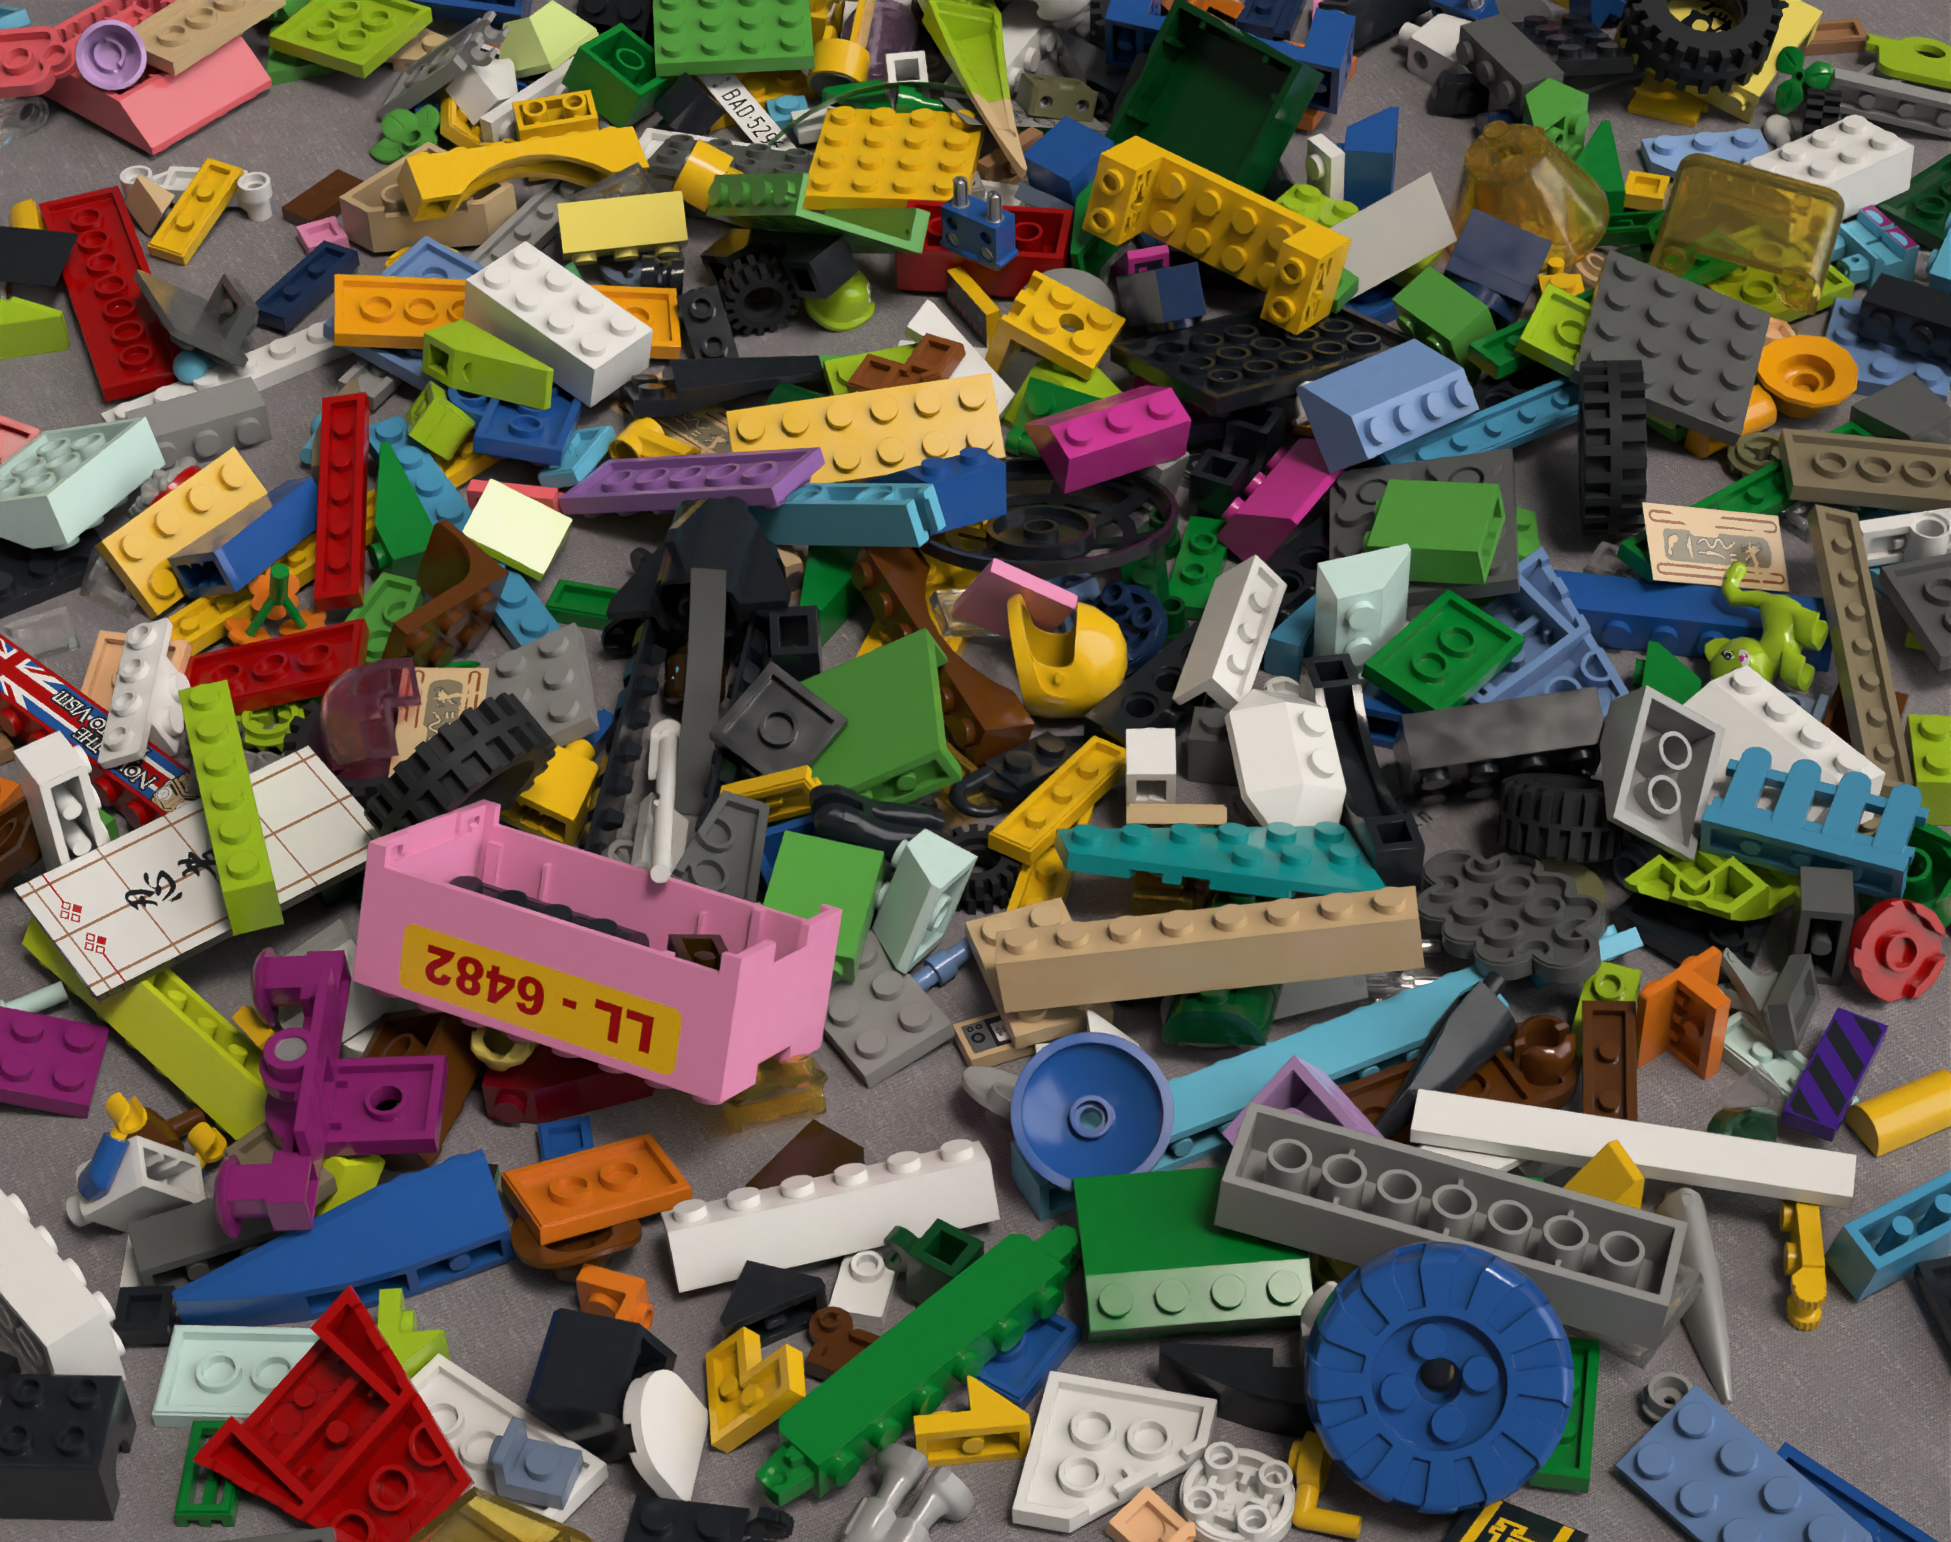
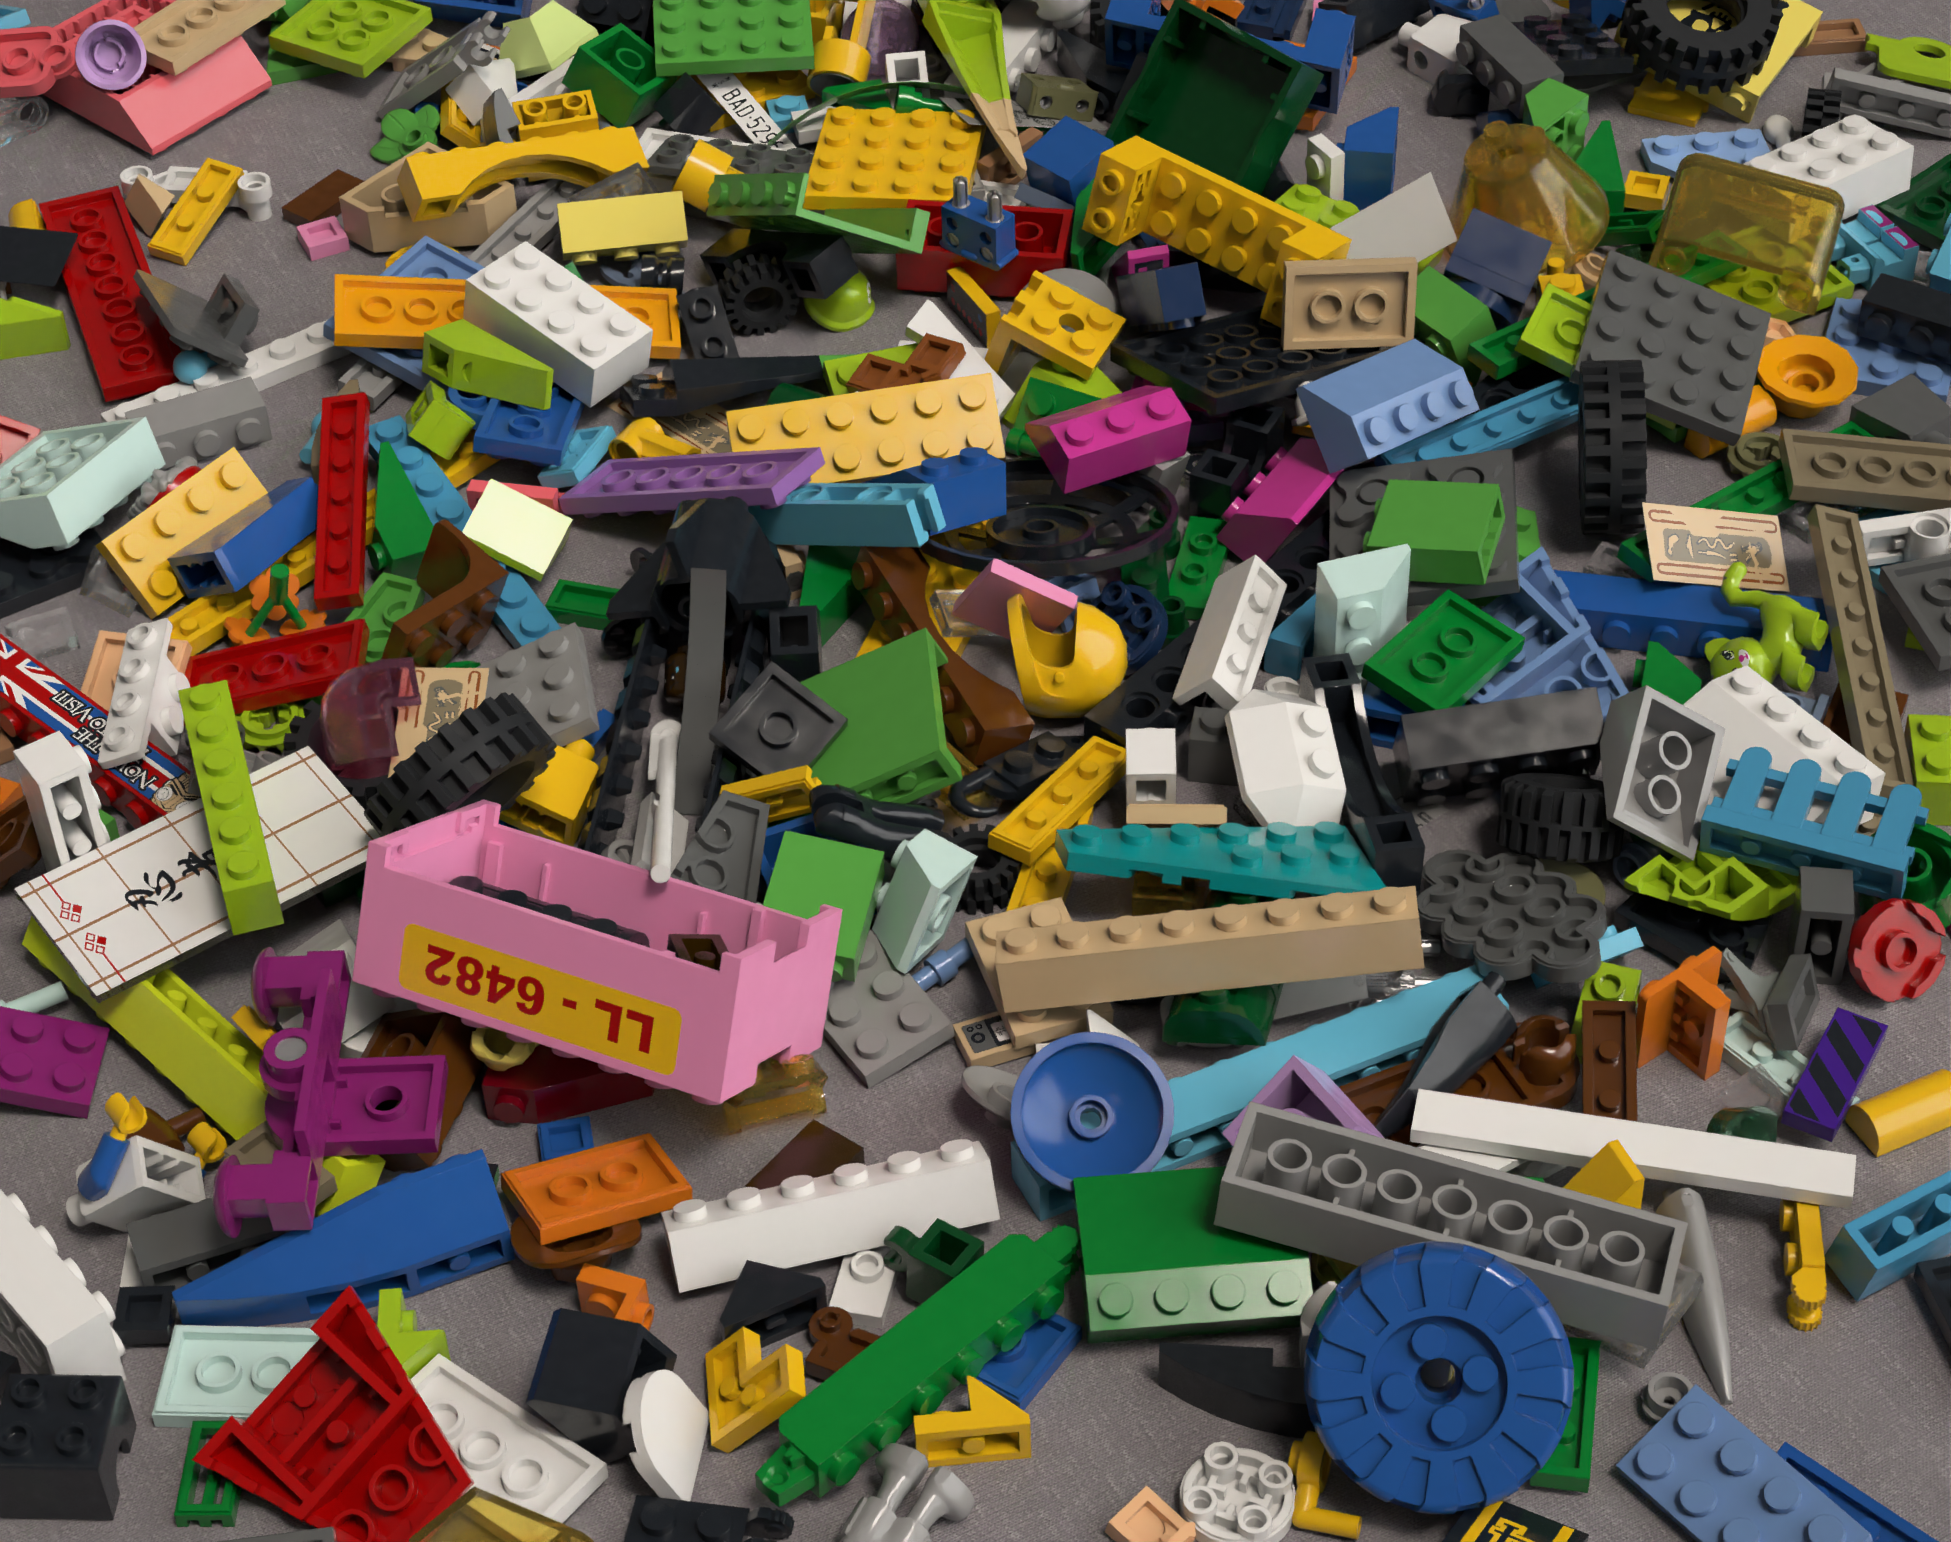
dark blue plate [255,240,360,332] -> none
sand blue bracket [488,1417,584,1510] -> none
white plate [1012,1371,1217,1533] -> none
green plant [1775,46,1835,115] -> none
none -> slope [483,88,521,181]
none -> tan plate [1281,257,1418,350]

